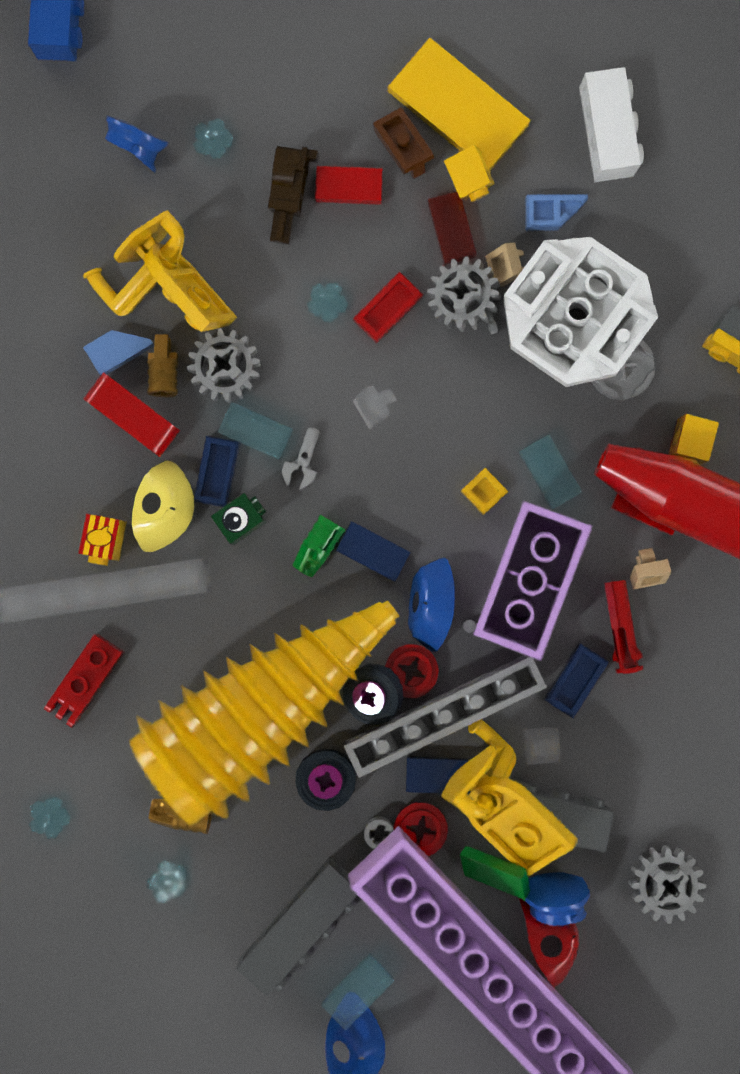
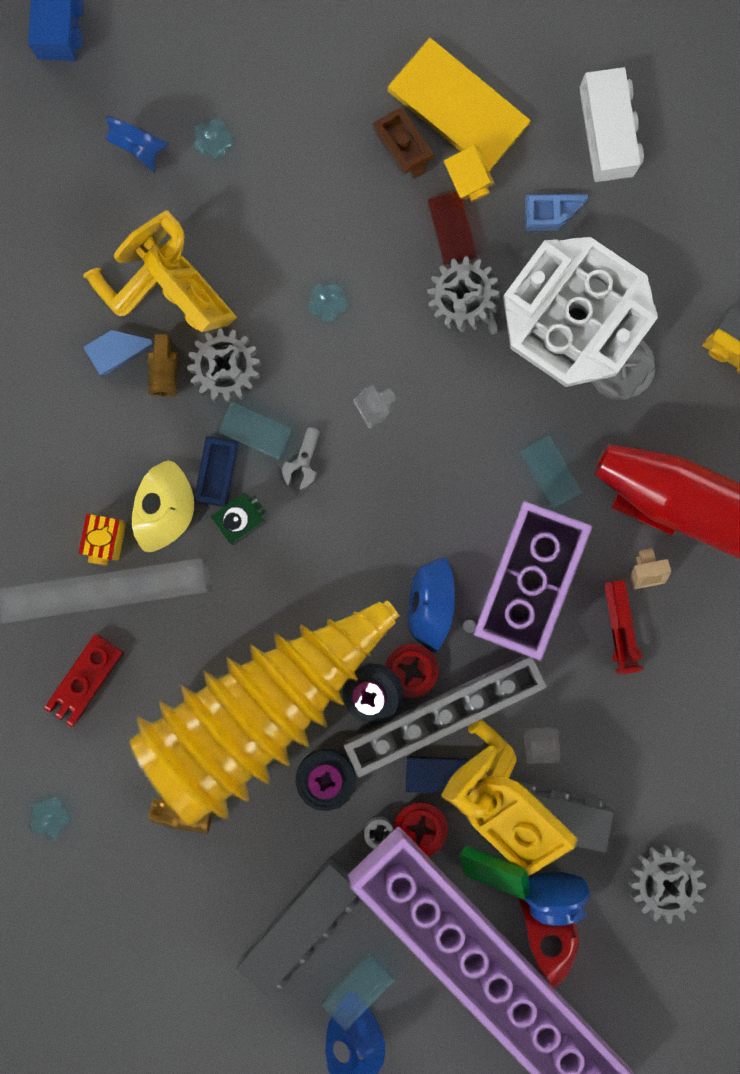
red beam [83,372,180,457] -> none
clear light blue plant [146,860,186,904] -> none
dark brown piece [268,146,319,245] -> none
green hinge [292,514,345,577] -> none
red tile [315,166,383,205] -> none
dark blue tile [336,521,411,582] -> none
red tile [353,272,423,343] -> none
yellow tile [460,468,508,515] -> none
tan tile [485,243,524,287] -> none
dark blue tile [543,643,609,719] -> none
yellow brick [668,414,719,465] -> none

